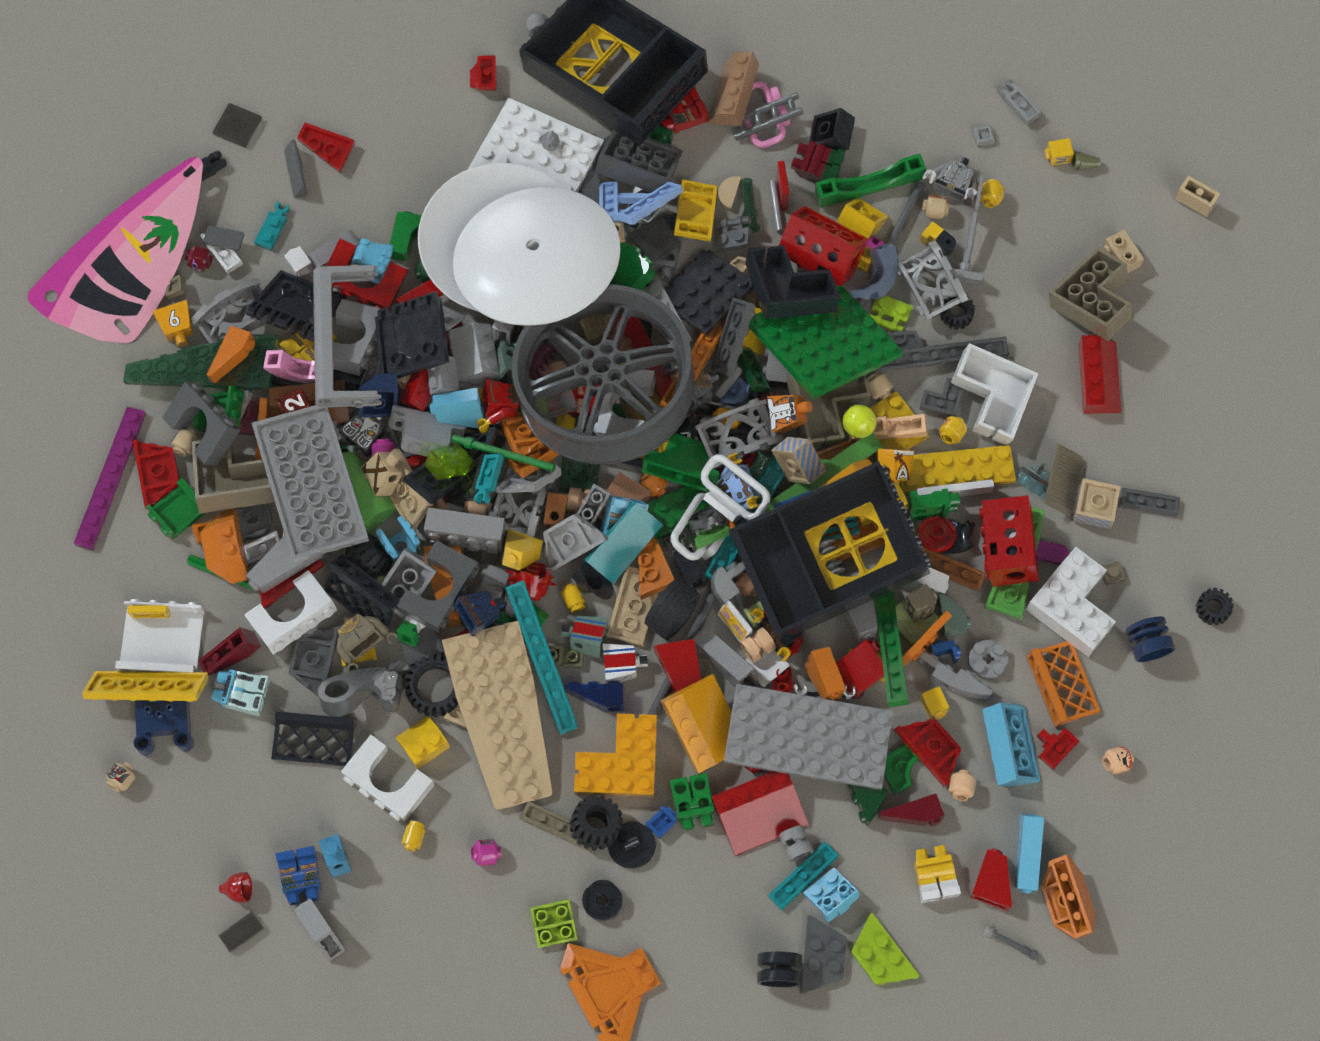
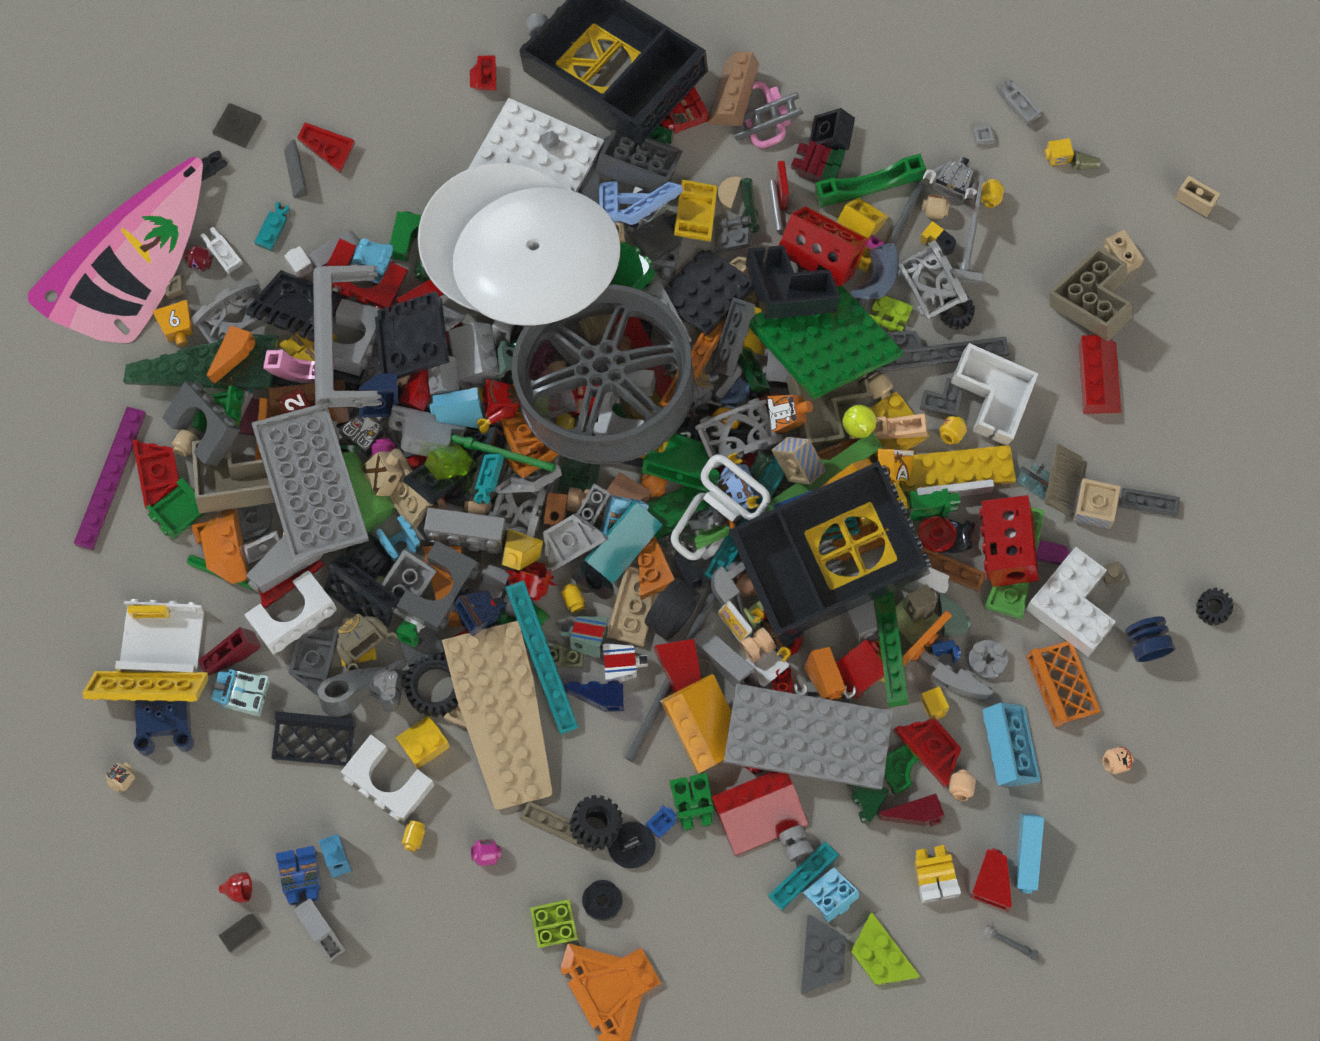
dark grey tile [203,225,244,251] -> none
light orange piece [574,714,657,797] -> none
black wheel [757,951,802,988] -> none
red hinge [1036,728,1079,770] -> none
orange wedge [1041,854,1096,939] -> none

